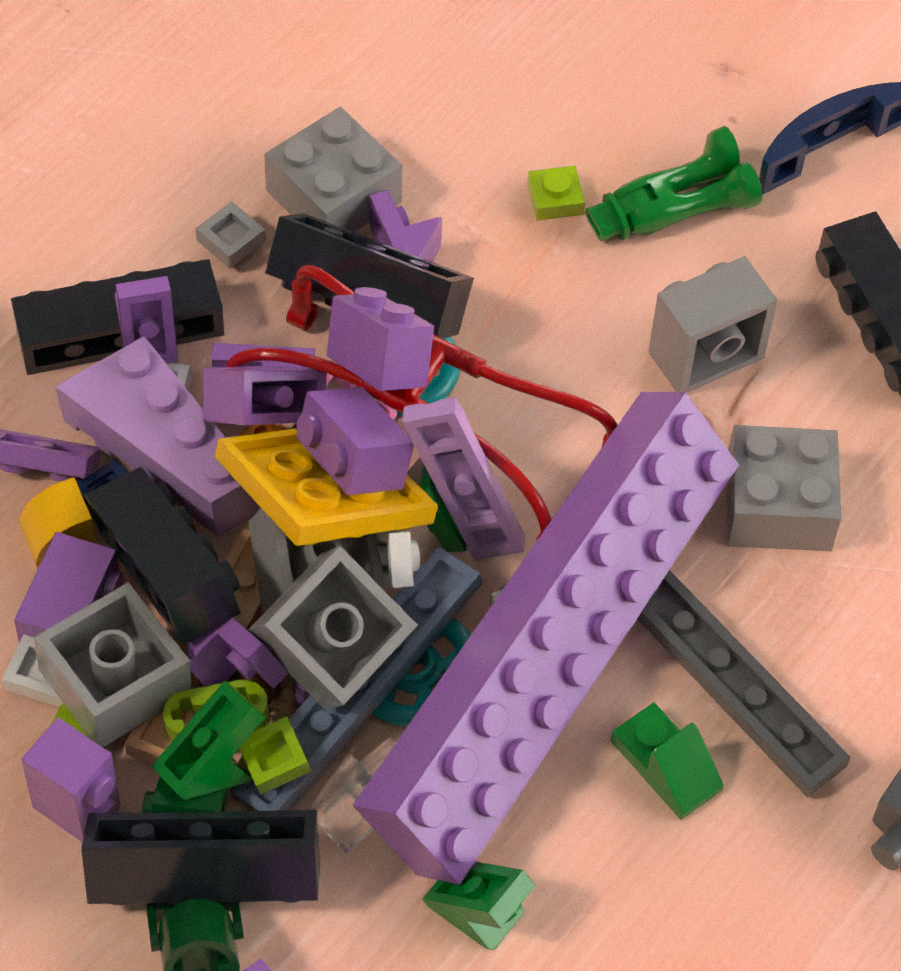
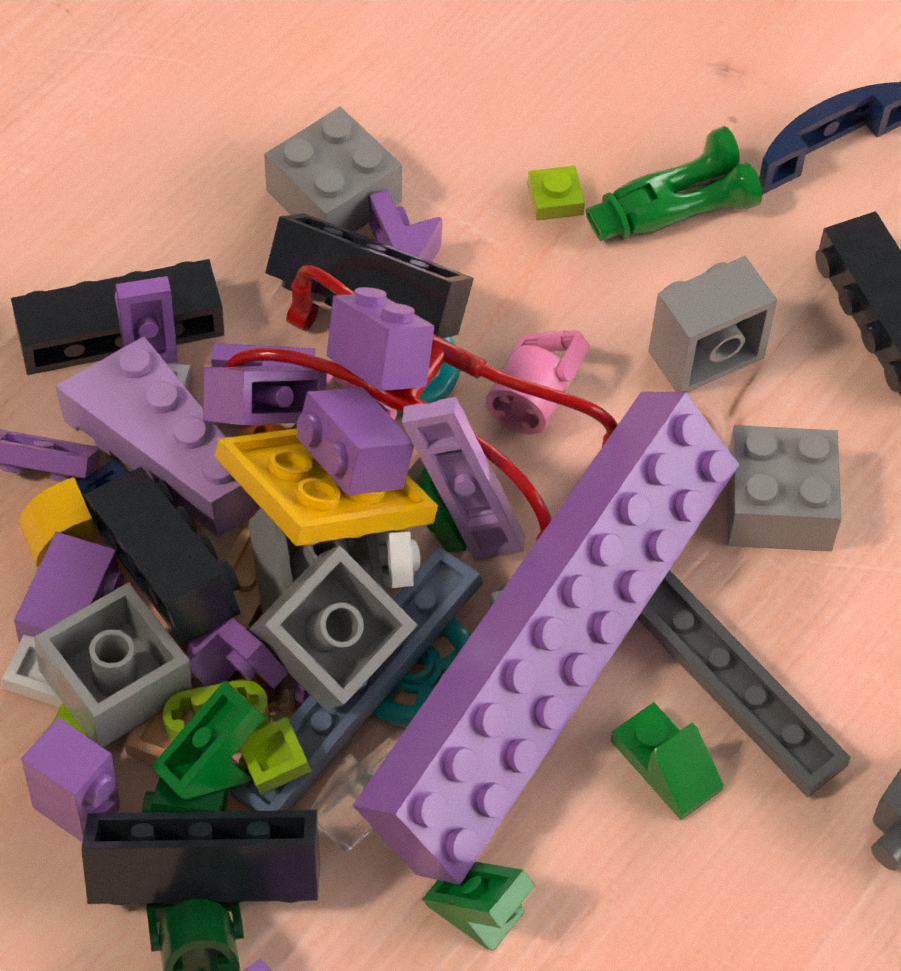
light grey plate [196,201,266,268] -> none
none -> bright pink piece [486,330,590,435]

